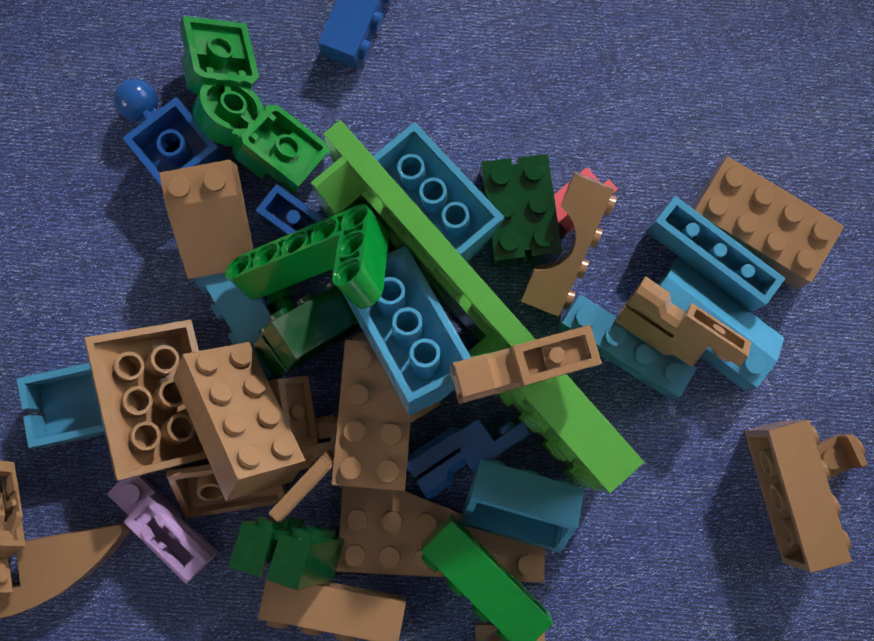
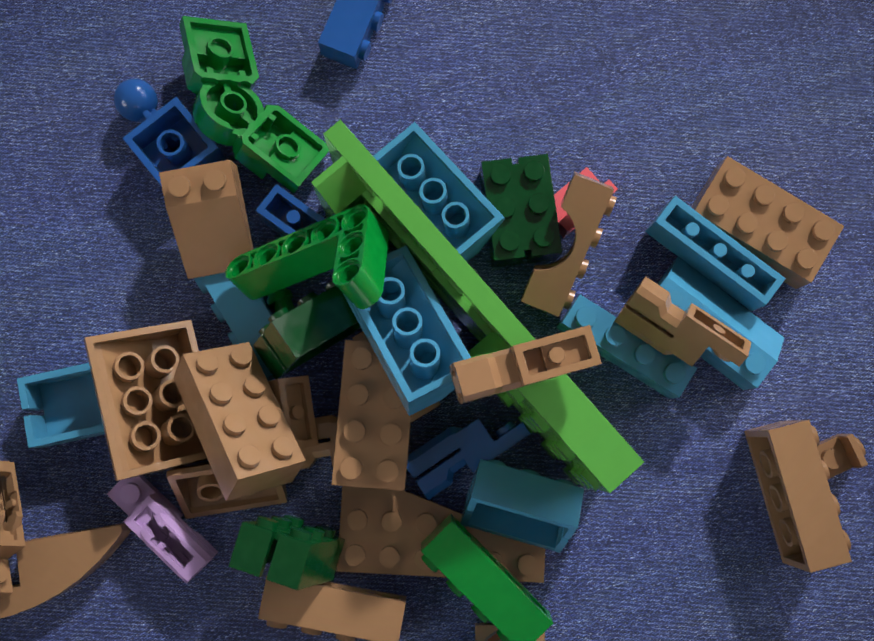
medium nougat tile [269,450,334,522] -> none

